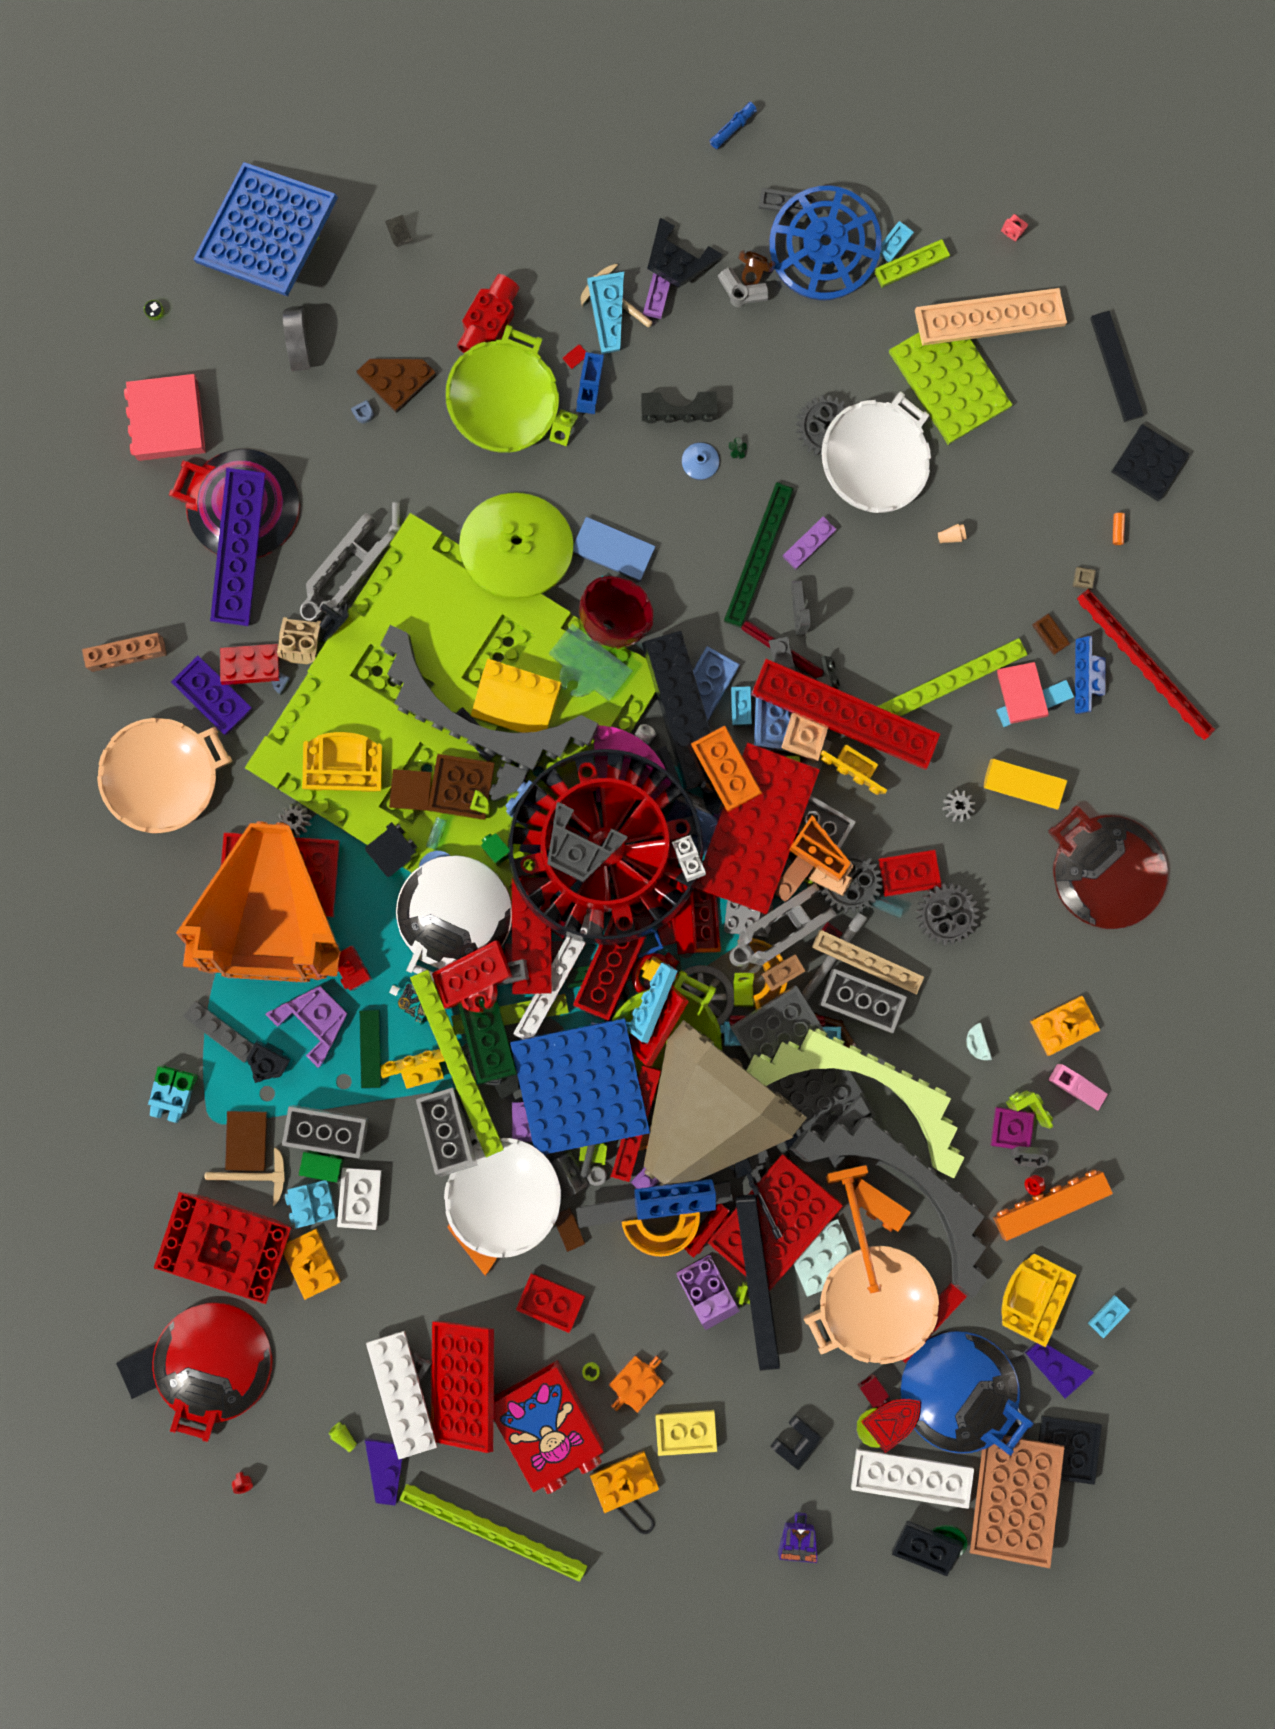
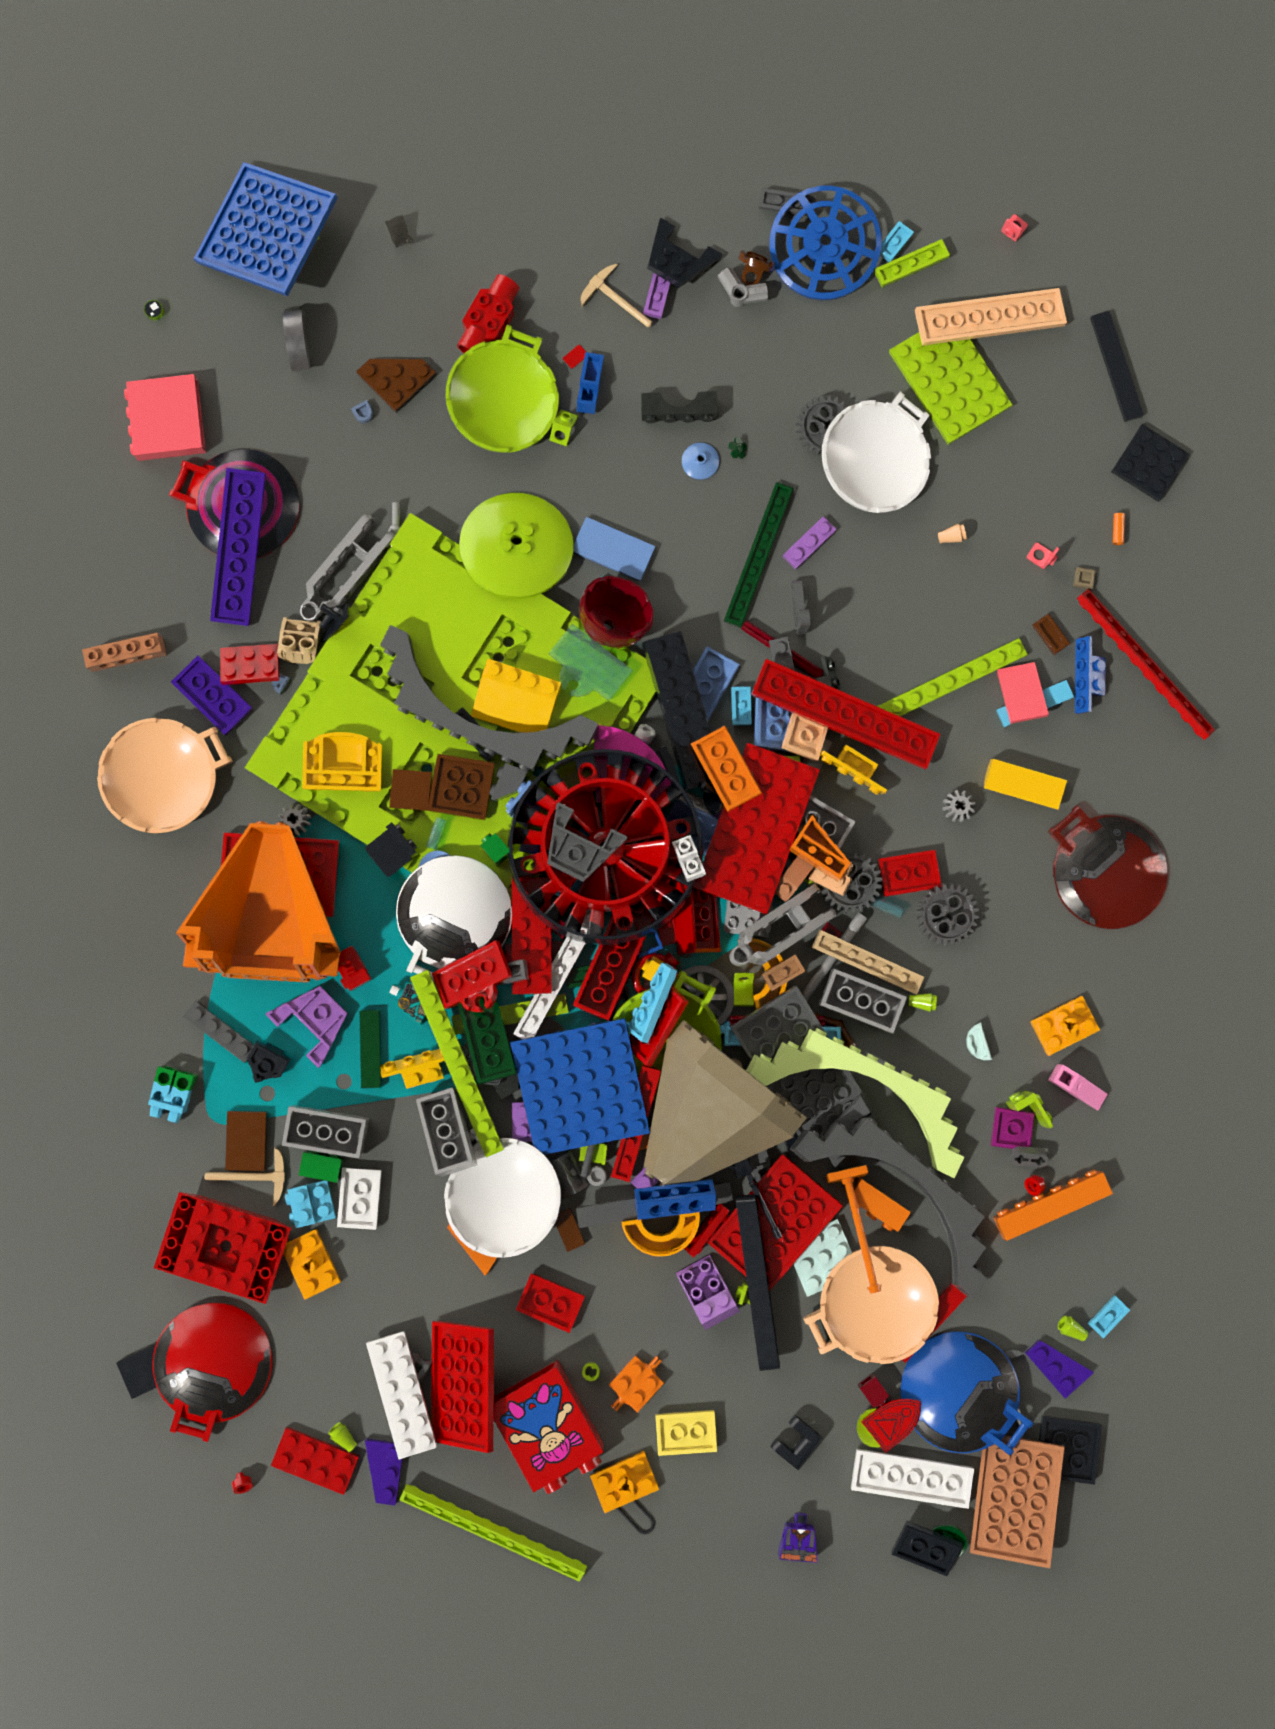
lime tile [470,790,490,815] -> none
medium azure wing [587,272,624,354] -> none
blue pin [709,102,757,149] -> none
yellow slope [1001,1254,1076,1347] -> none
none -> red plate [271,1427,359,1495]
none -> lime cone [909,993,937,1012]
none -> coral bracket [1026,543,1059,570]
none -> lime cone [1057,1316,1088,1341]

